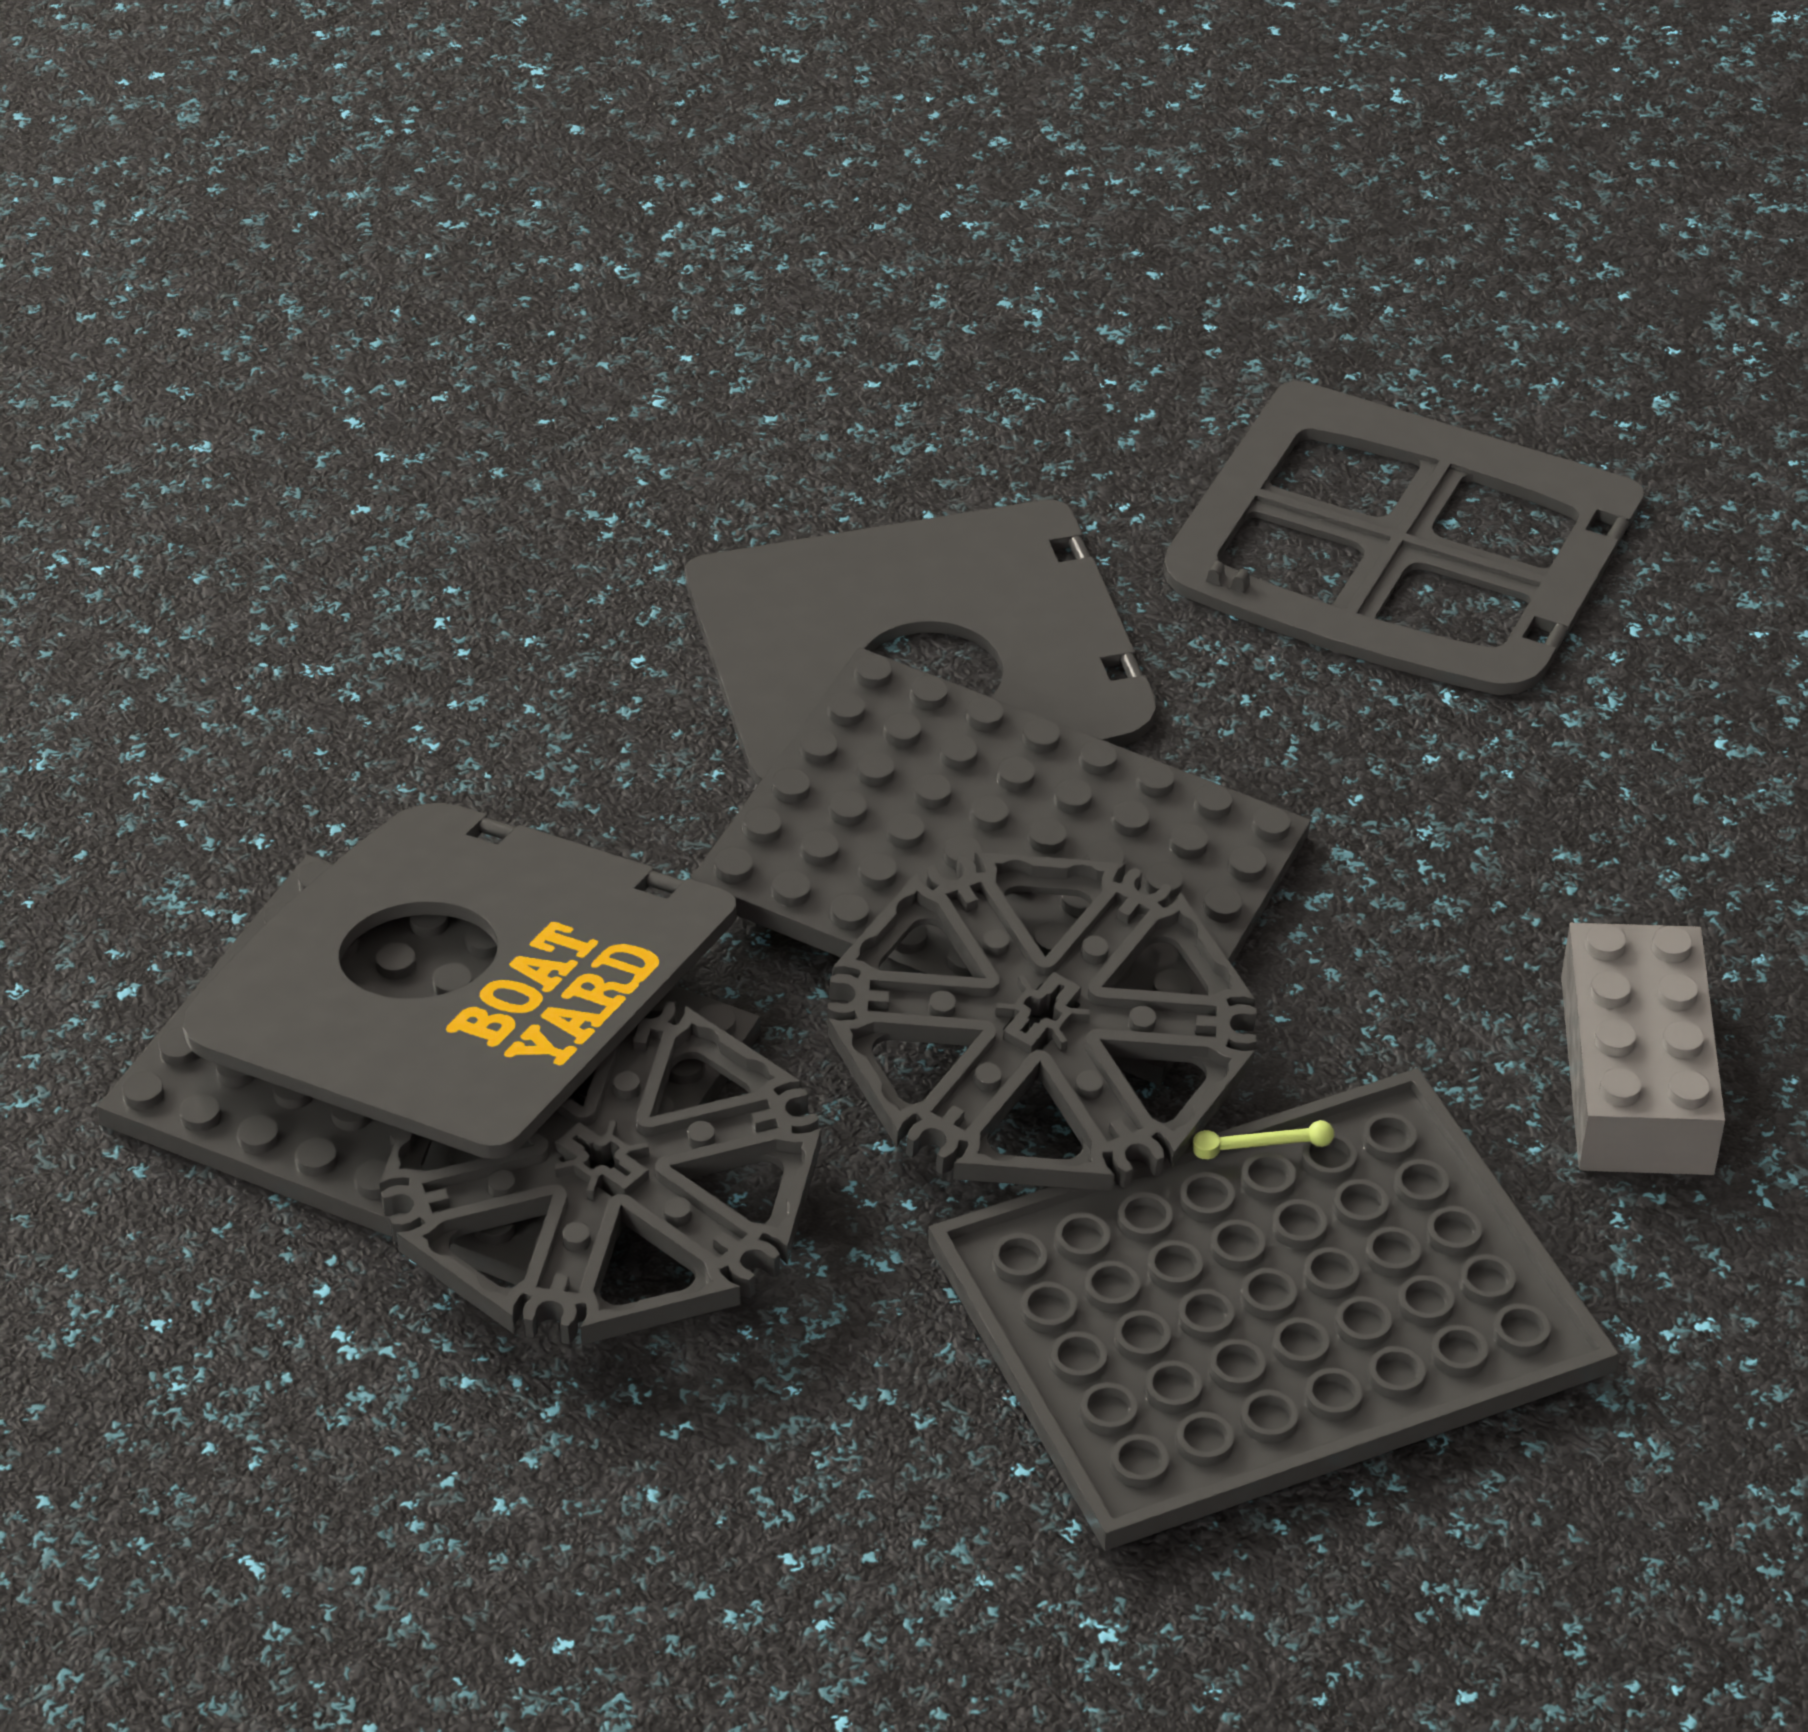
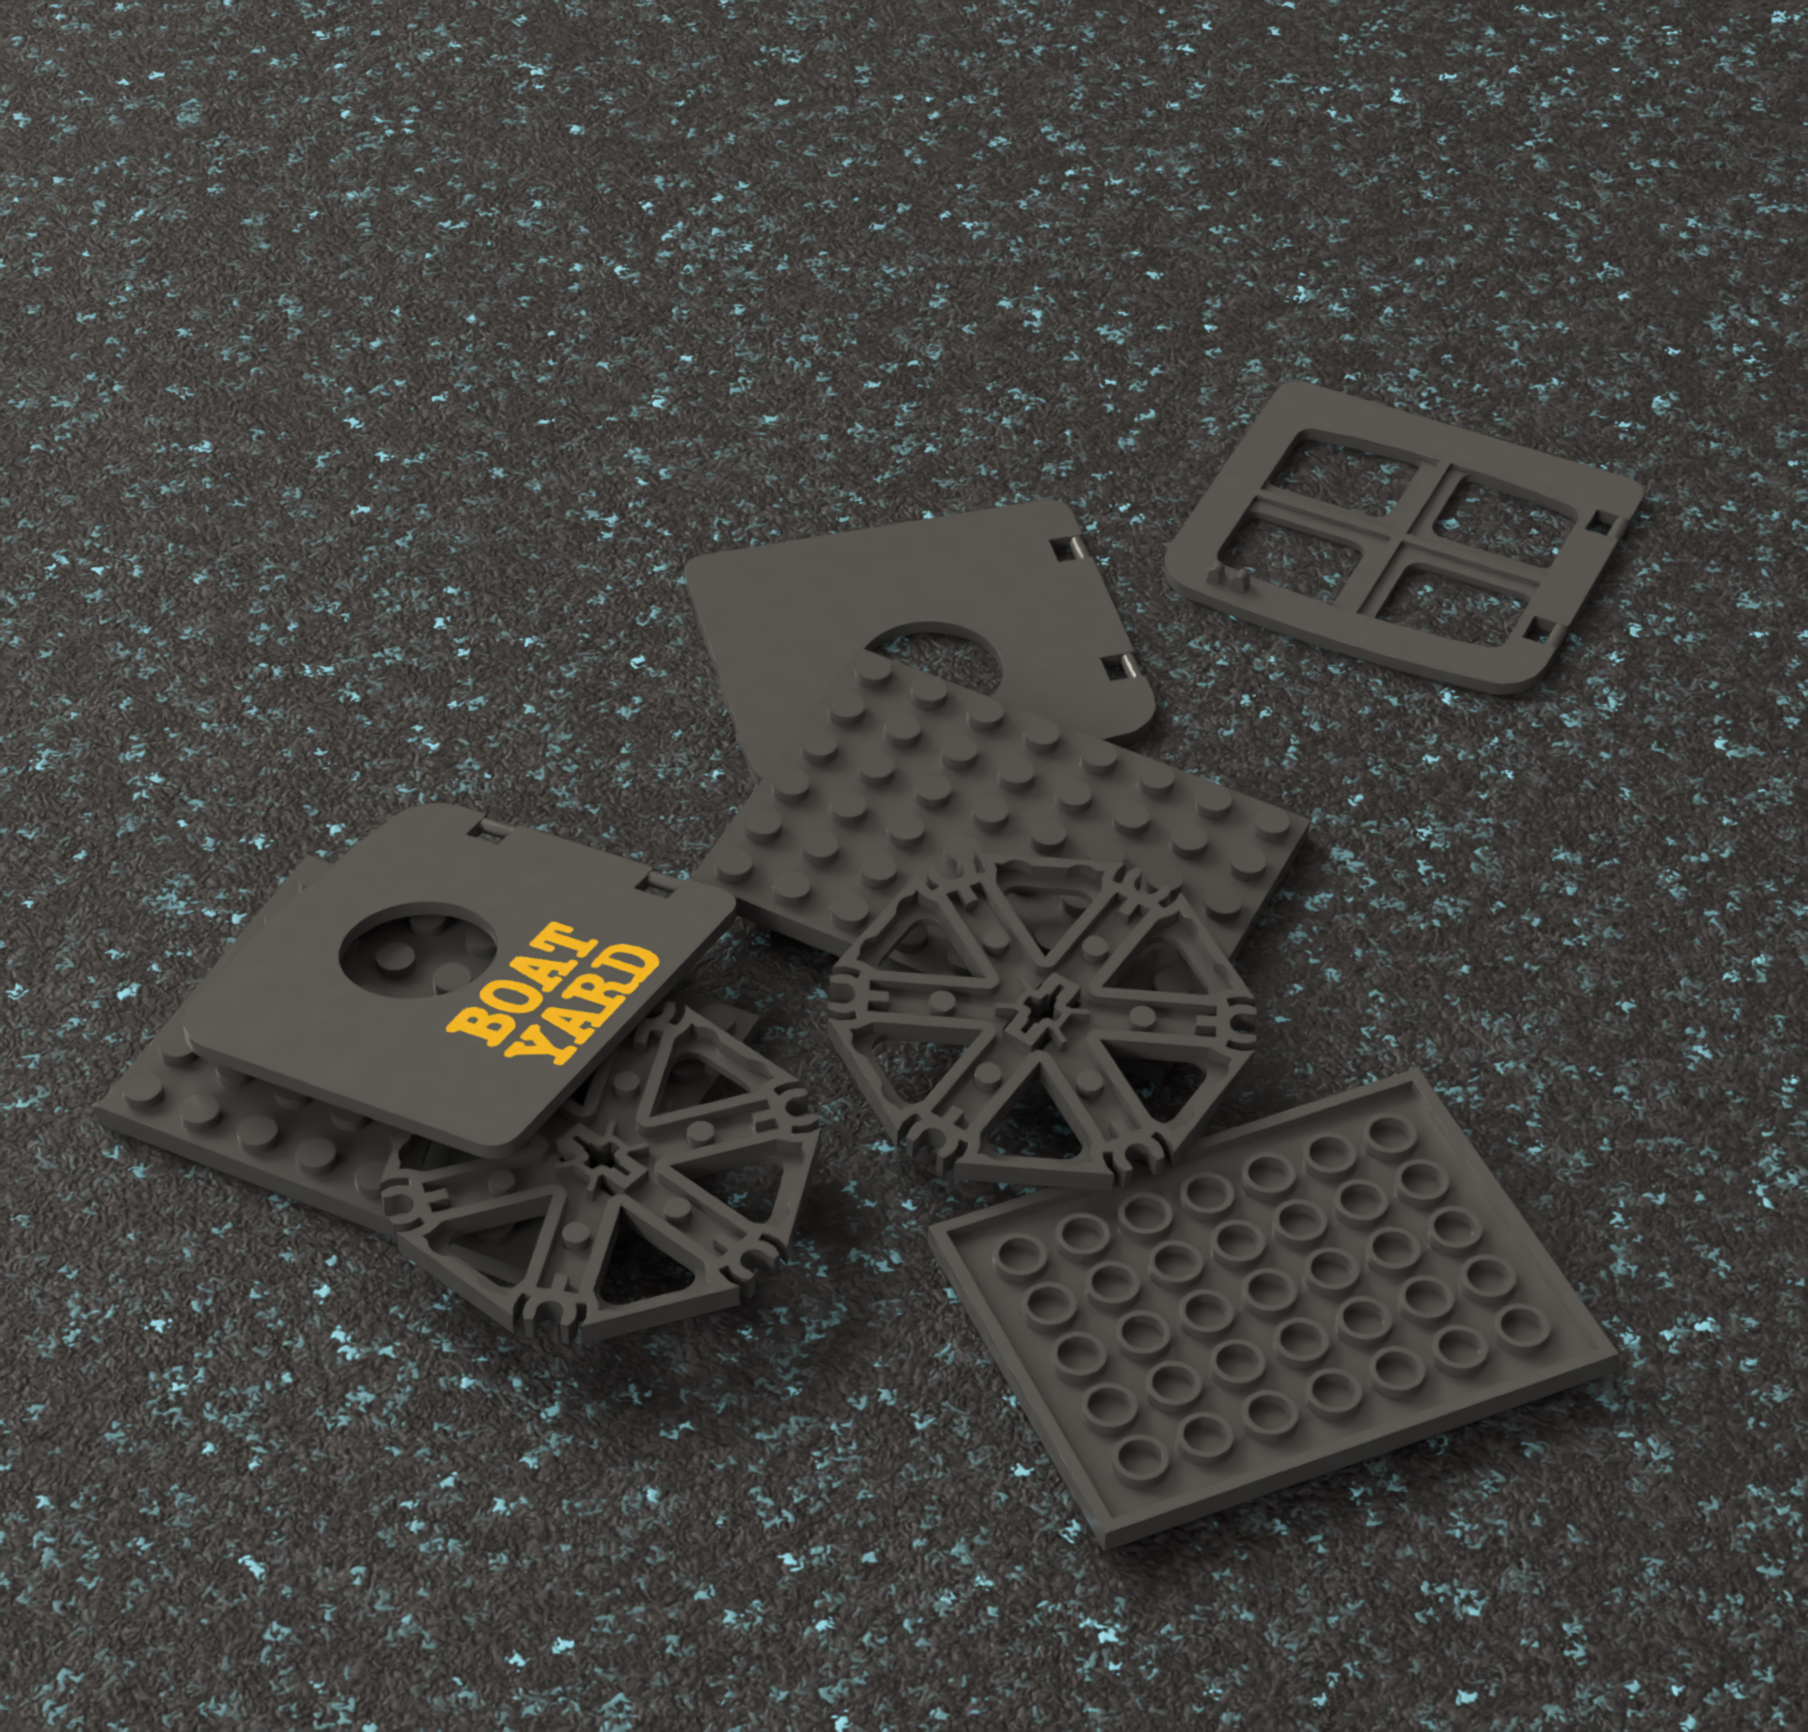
yellowish green hinge [1193,1120,1334,1160] -> none
light grey brick [1561,922,1725,1175] -> none

